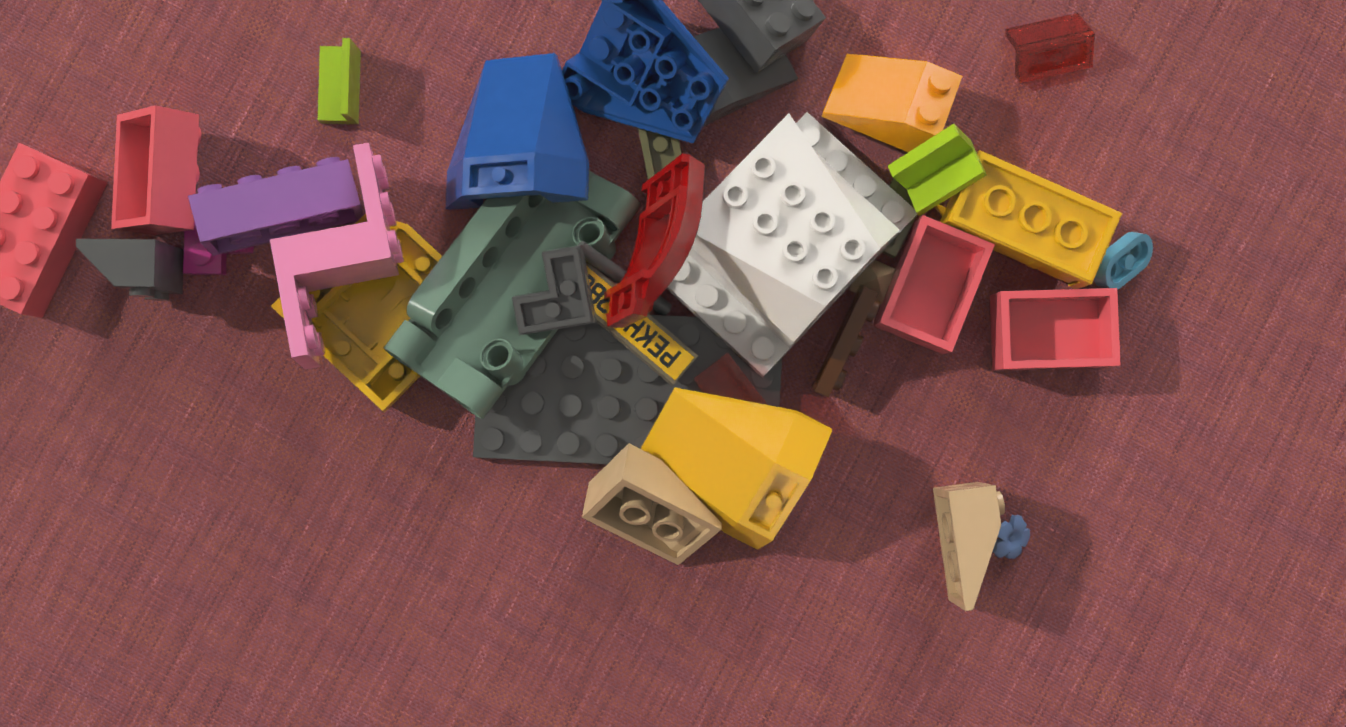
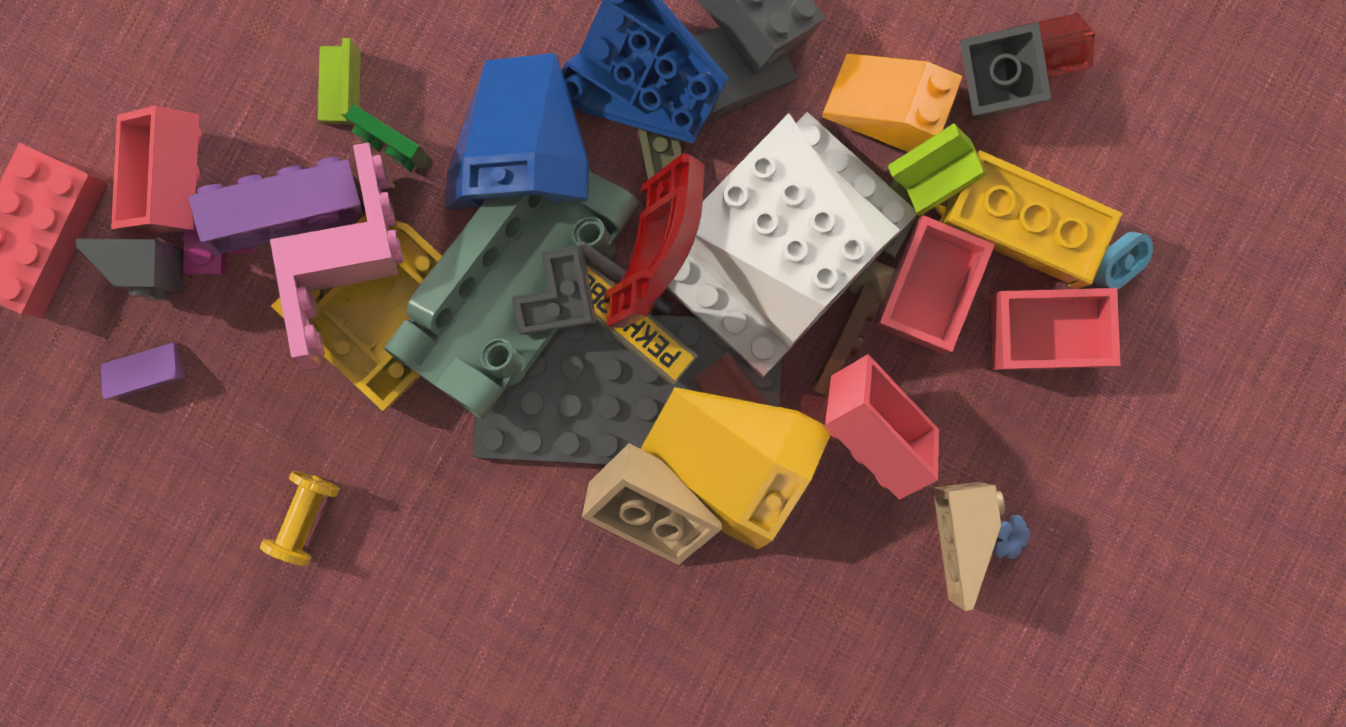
none -> medium lavender slope [101,342,186,400]
none -> yellow hose [260,470,340,566]
none -> green plate [345,104,433,173]
none -> coral piece [825,354,939,500]
none -> dark grey slope [960,22,1052,120]

